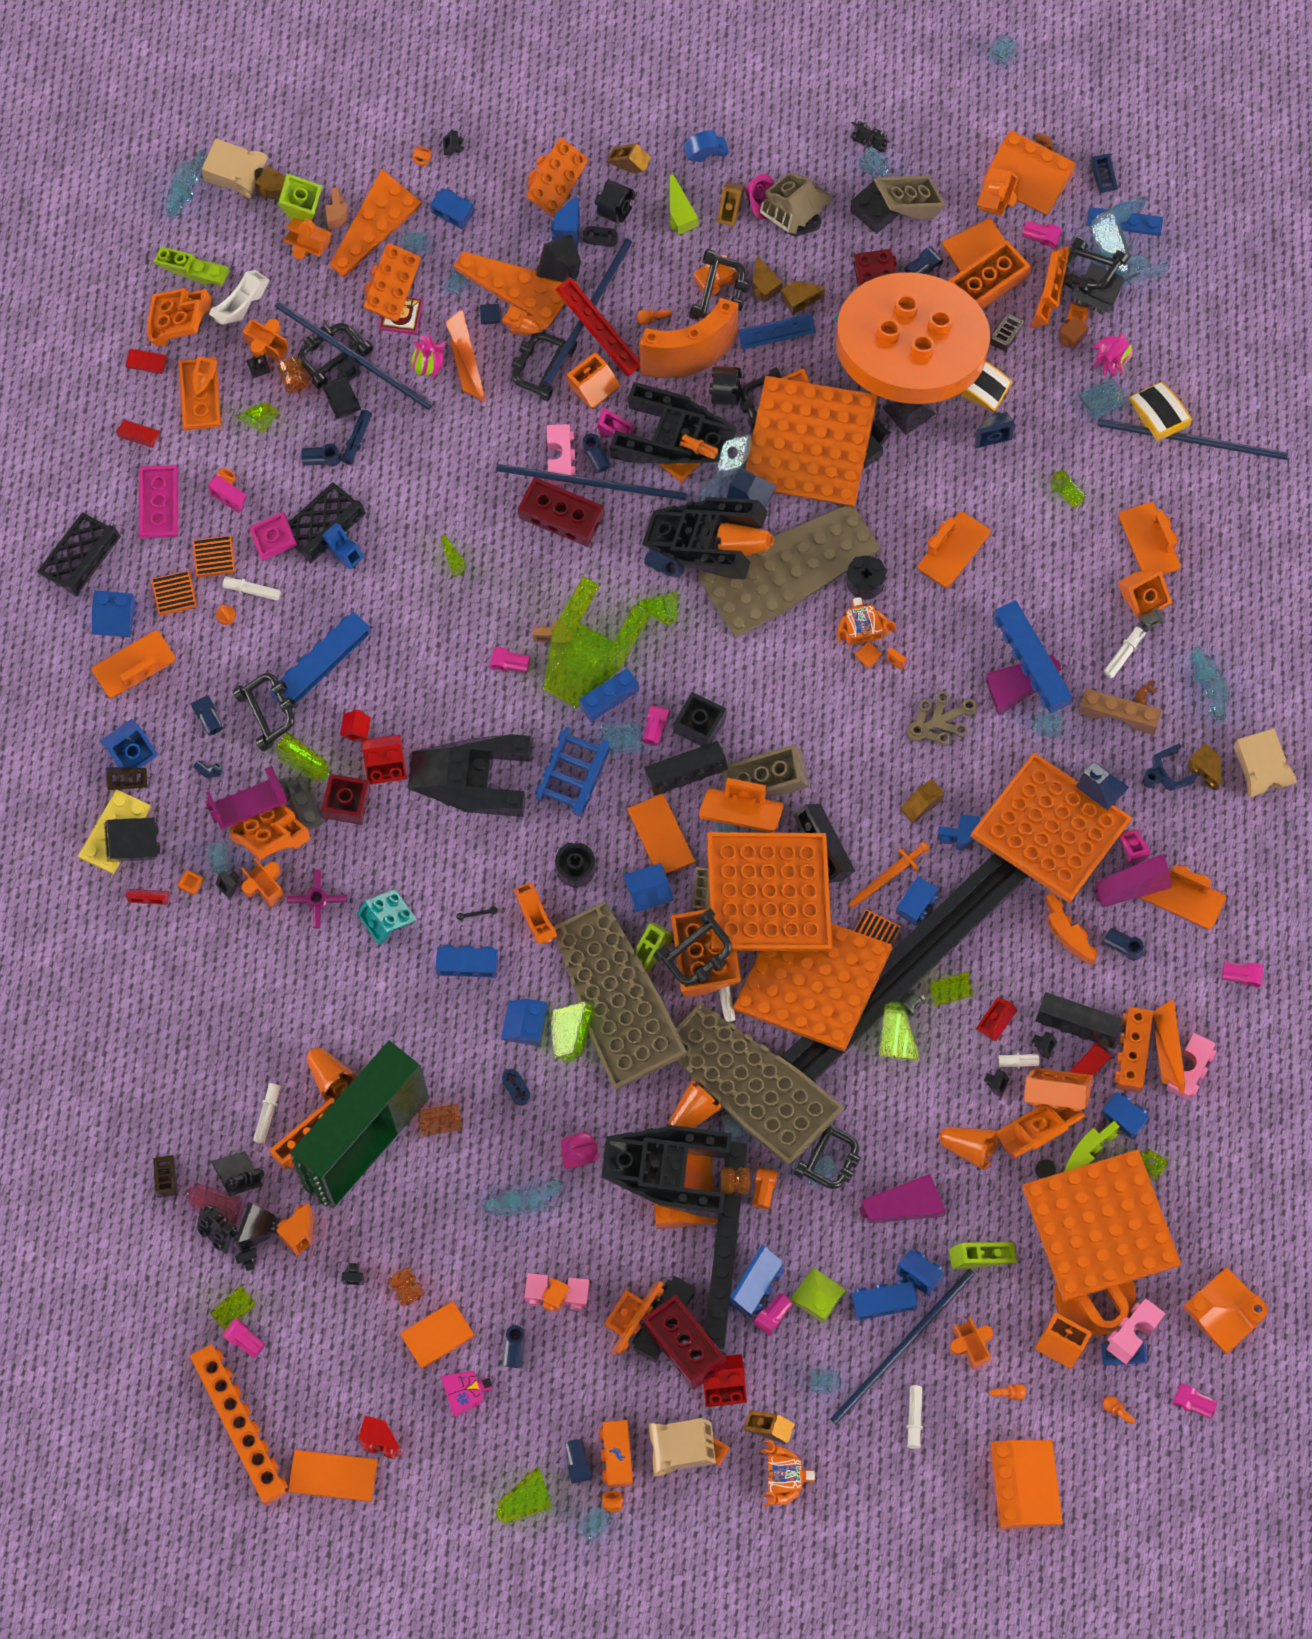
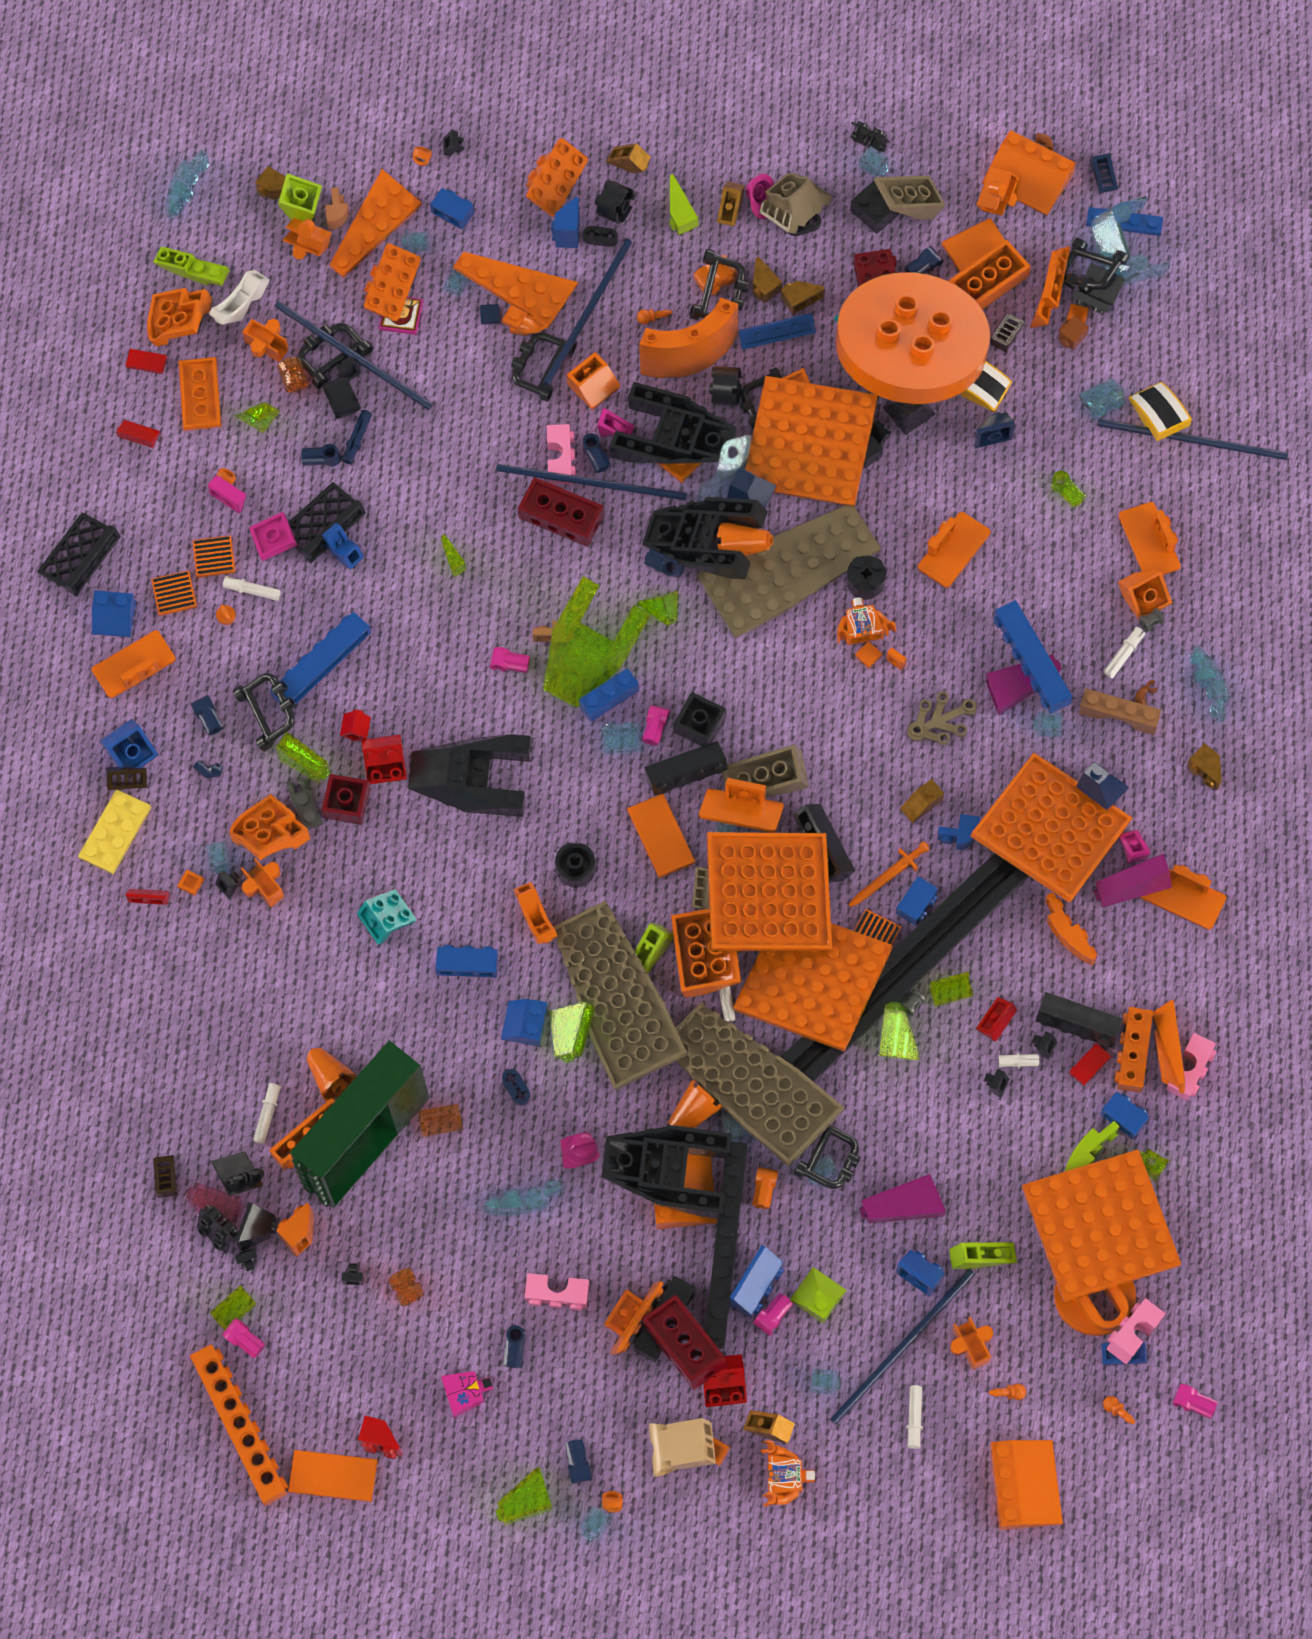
black brick [104,817,160,862] -> none
dark pink tile [139,465,178,539] -> none
orange plate [192,356,218,395] -> none
tan piece [202,138,268,198] -> none
magenta panel [205,766,287,829] -> none
black tile [246,355,271,379] -> none
magenta bar [287,870,347,929] -> none
orange tile [400,1301,475,1369] -> none
dark pink hair [411,333,445,377] -> none
orange wedge [445,310,485,402] -> none
black hinge [456,906,498,920] -> none
blue fence [535,726,612,818] -> none
black slope [536,235,581,282] -> none
orange brick [542,1277,570,1313] -> none
red plate [555,277,640,377] -> none
orange brick [599,1420,633,1488] -> none
blue slope [623,863,674,913] -> none
black bar [653,908,732,985] -> none
orange axle [680,434,718,459] -> none
blue brick [683,130,729,162] -> none
clear orange wheel [721,1167,750,1194] -> none
blue brick [851,1280,918,1321] -> none
orange cone [939,1127,998,1170] -> none
clear light blue brick [989,34,1017,67] -> none
orange piece [996,1104,1085,1160] -> none
dark pink piece [1022,220,1062,249] -> none
orange slope [1024,1067,1093,1111] -> none
orange slope [1034,1312,1093,1369] -> none
black piece [1035,1160,1056,1179] -> none
dark pink hair [1091,332,1133,376] -> none
dark blue piece [1103,928,1144,960] -> none
dark blue piece [1142,743,1197,791] -> none
orange slope [1183,1267,1268,1355] -> none
dark pink piece [1222,961,1263,988] -> none
tan piece [1233,728,1297,798] -> none

